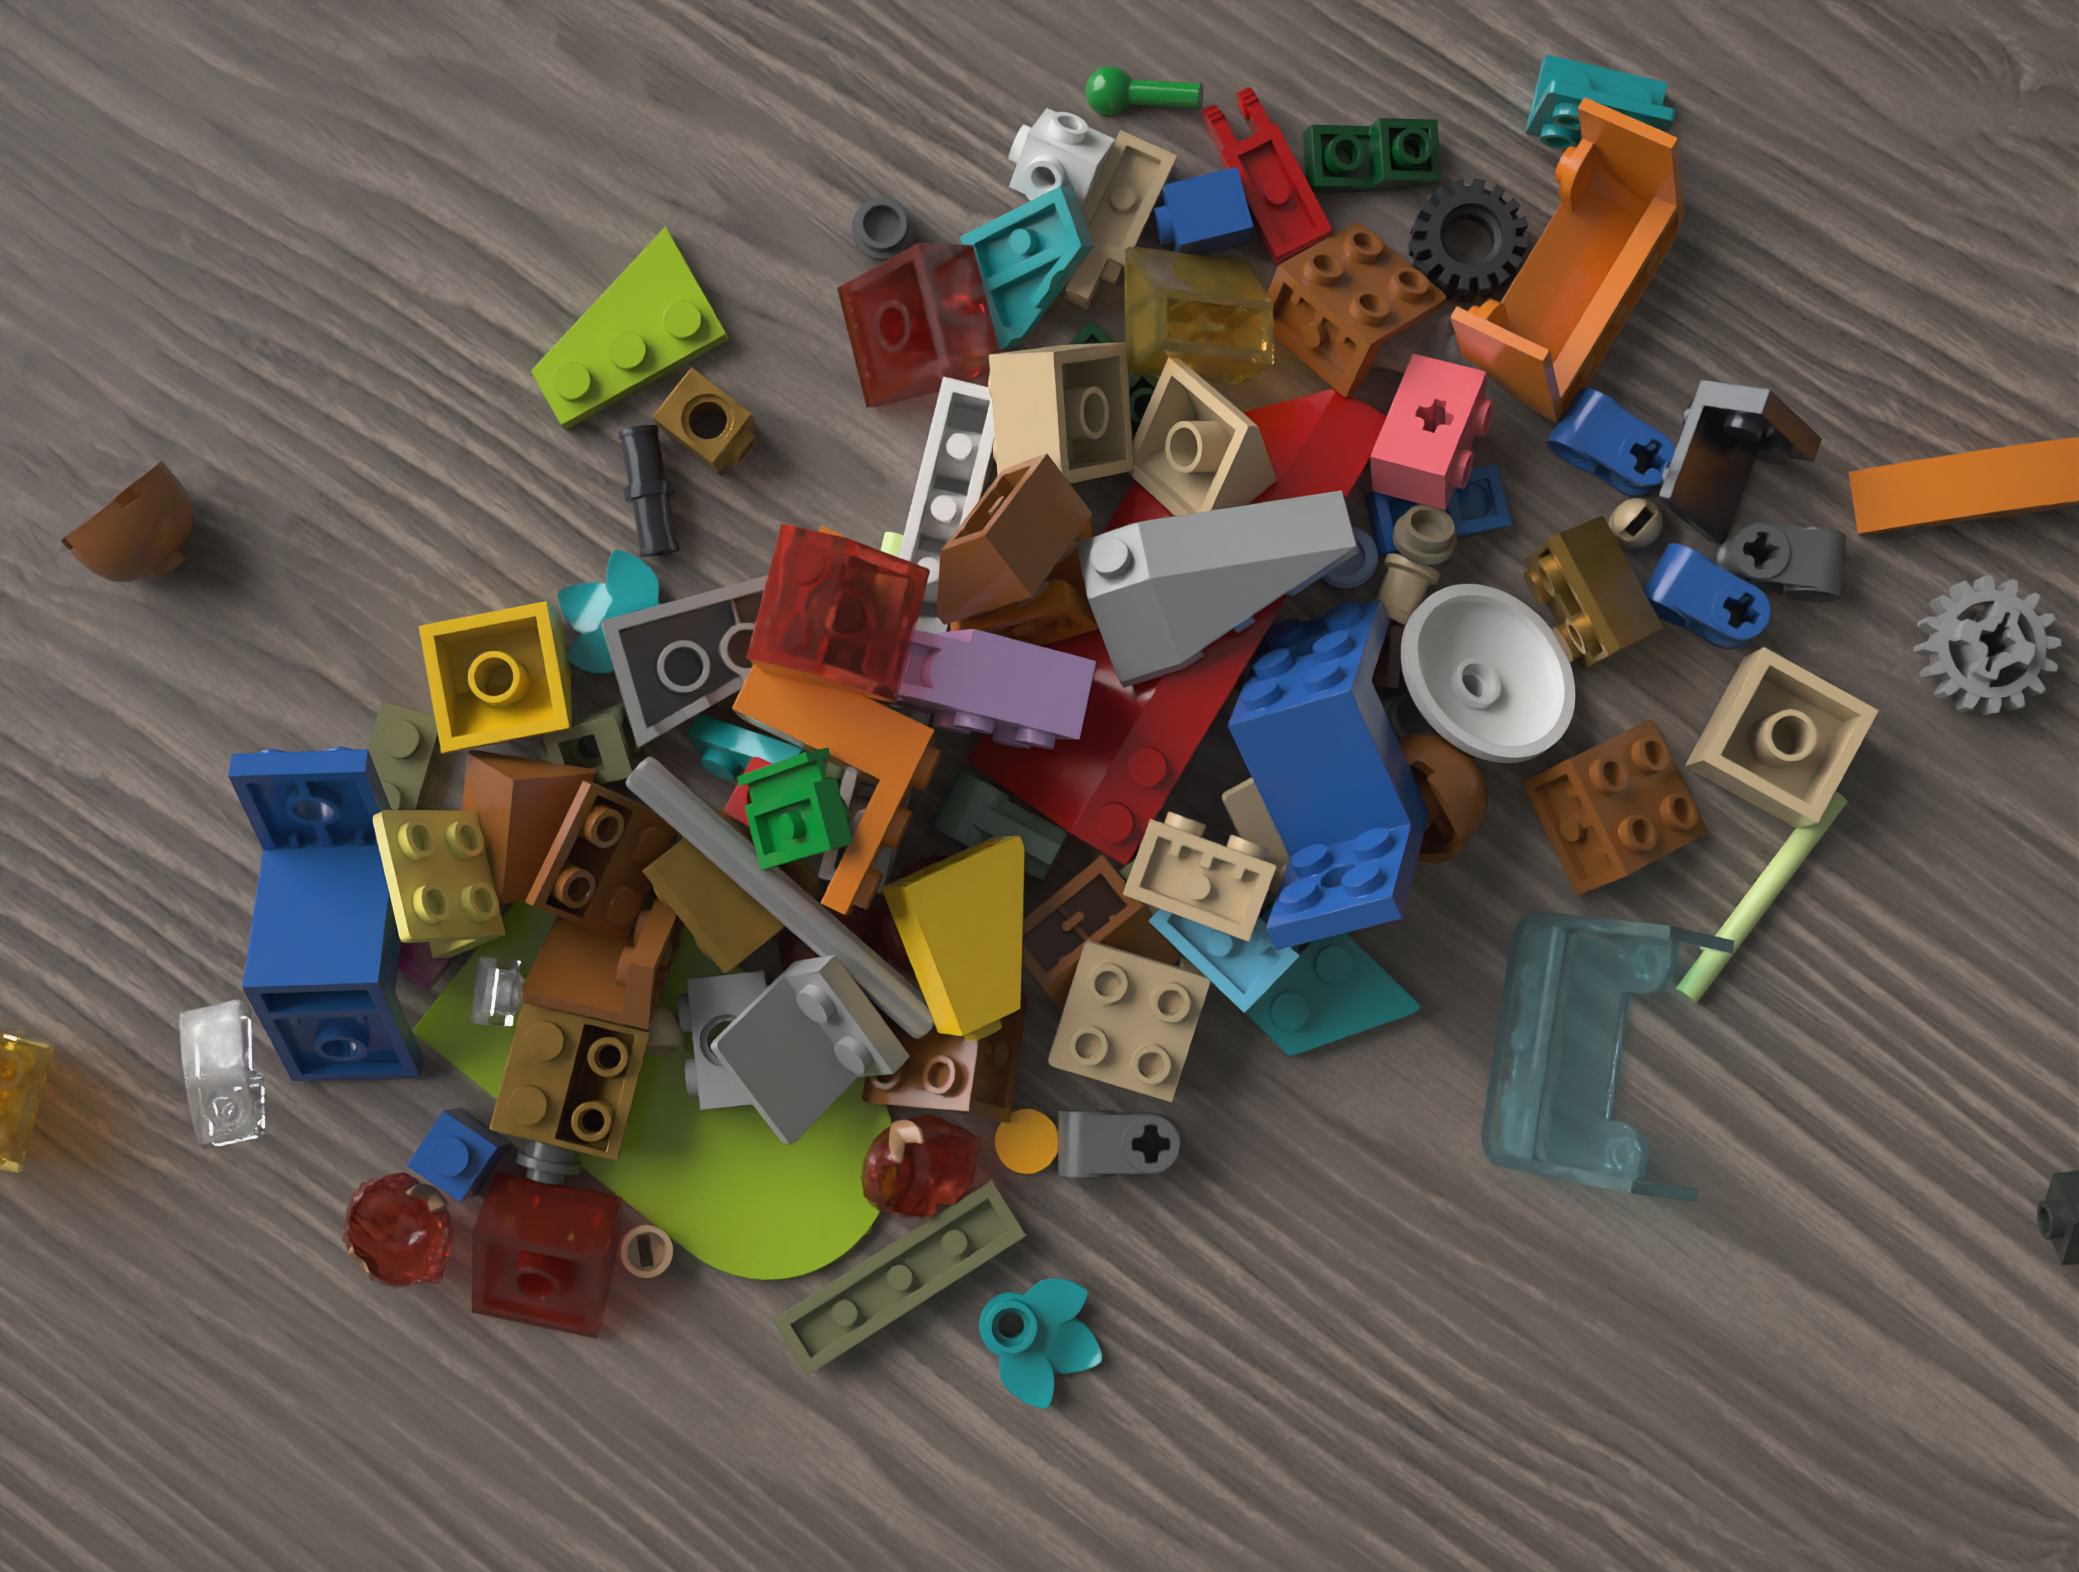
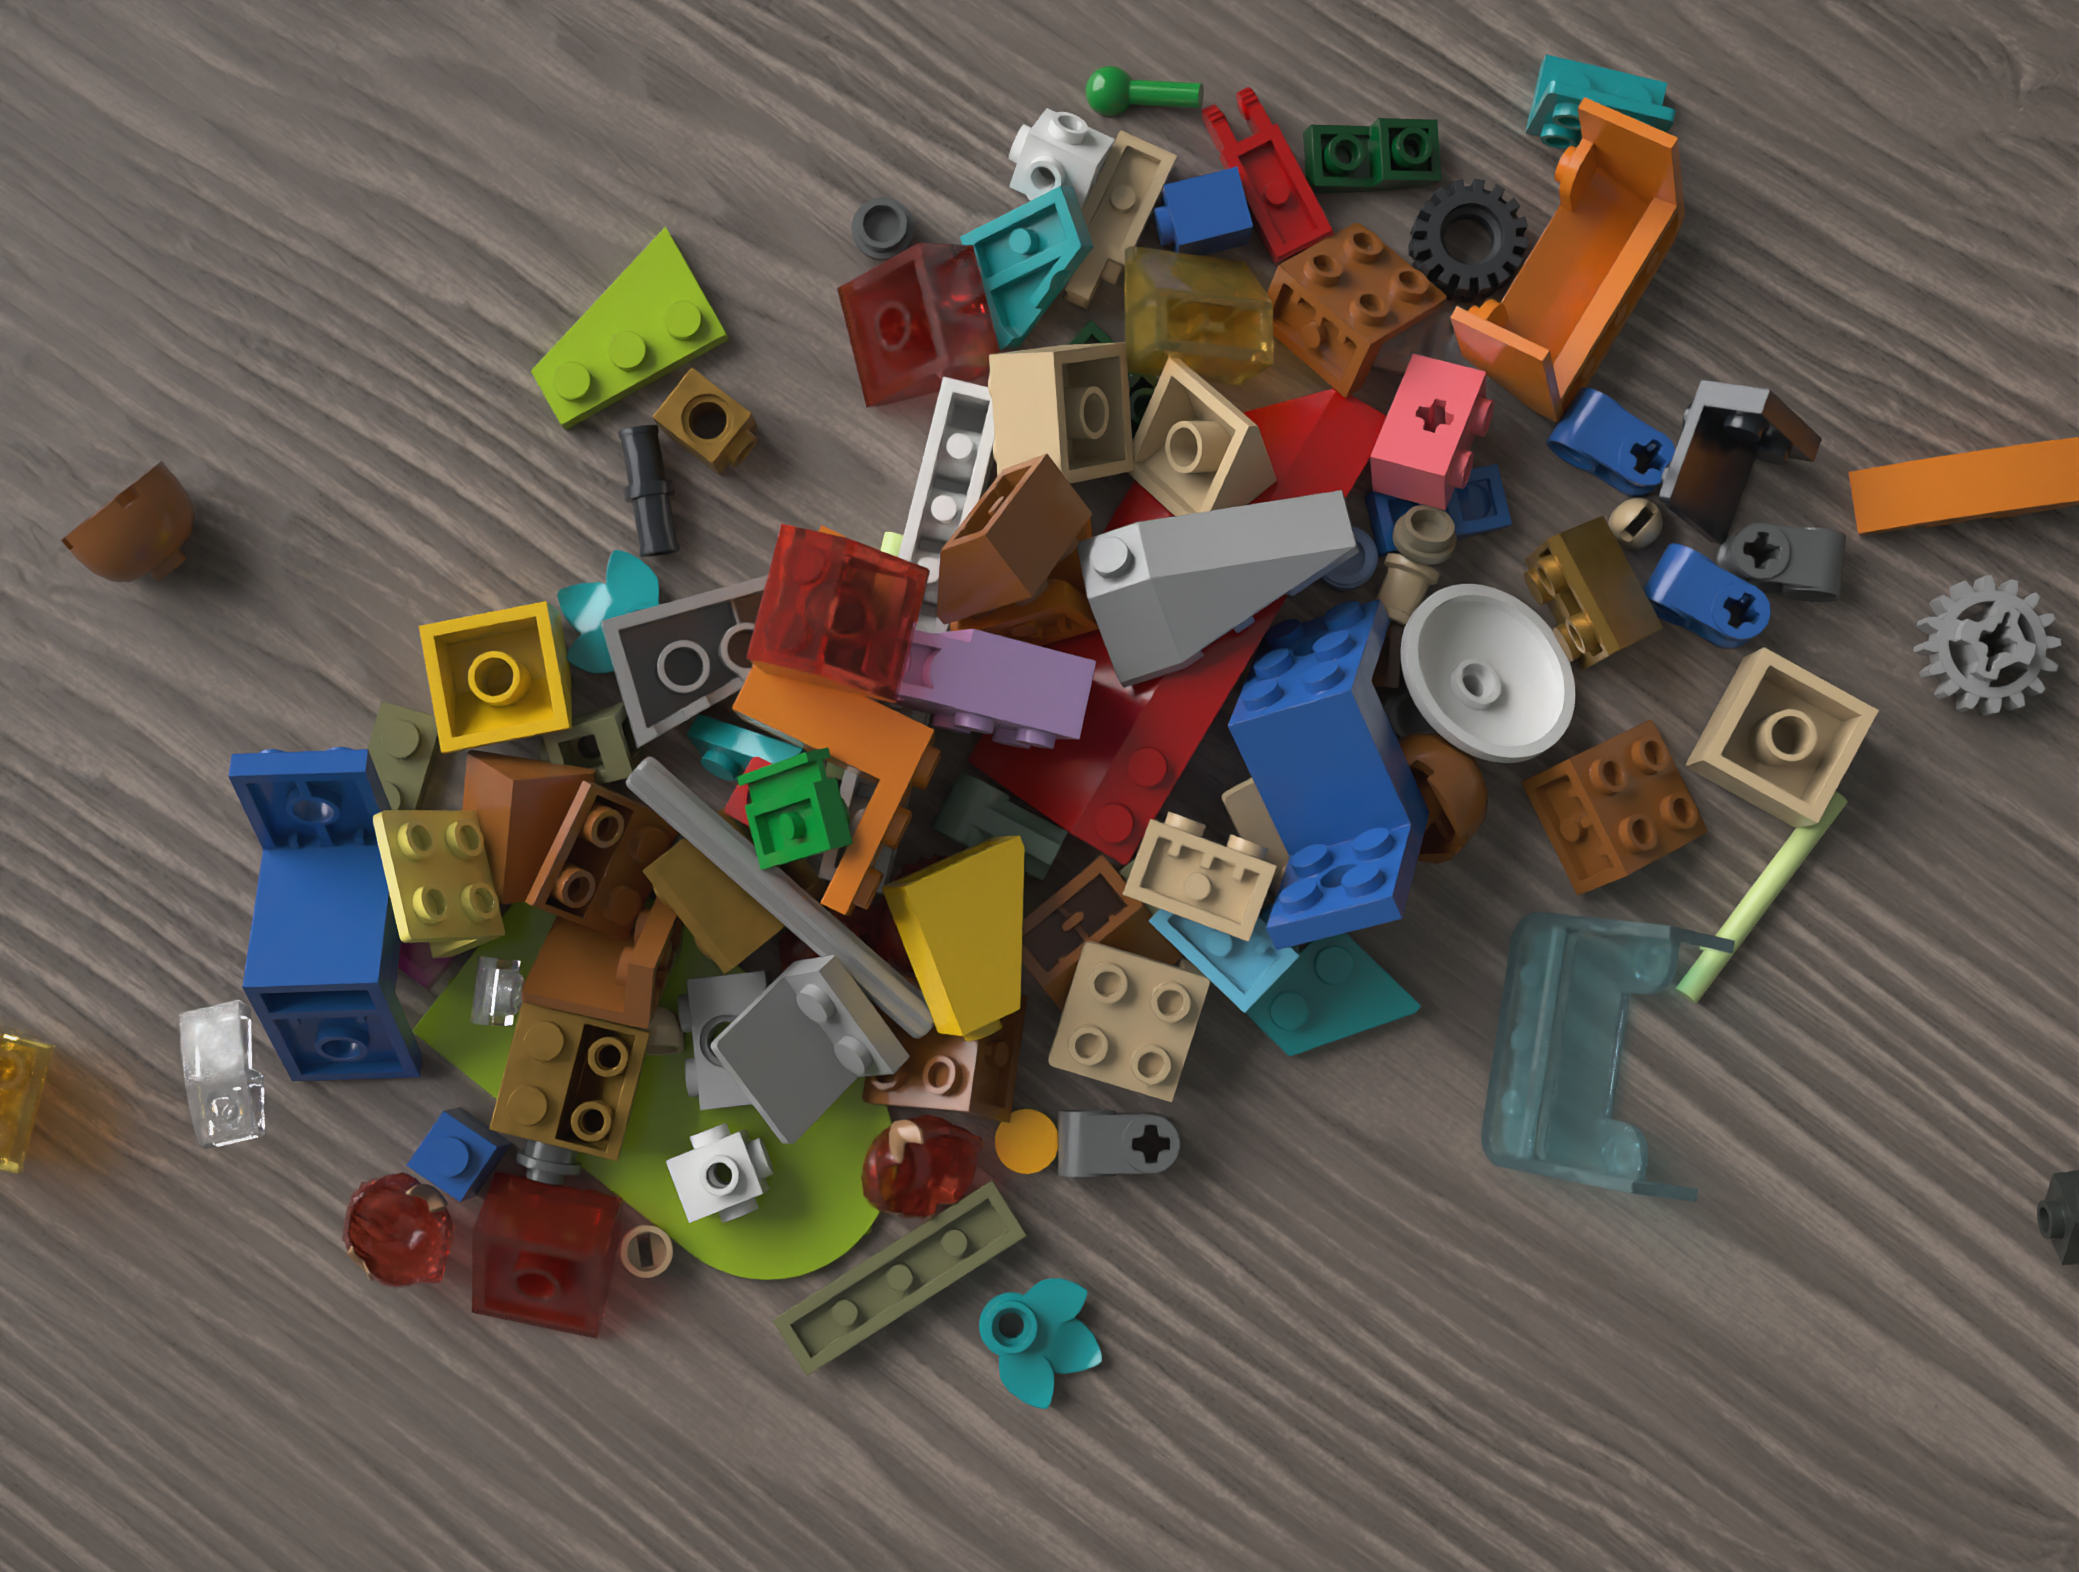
none -> white brick [666,1123,774,1223]

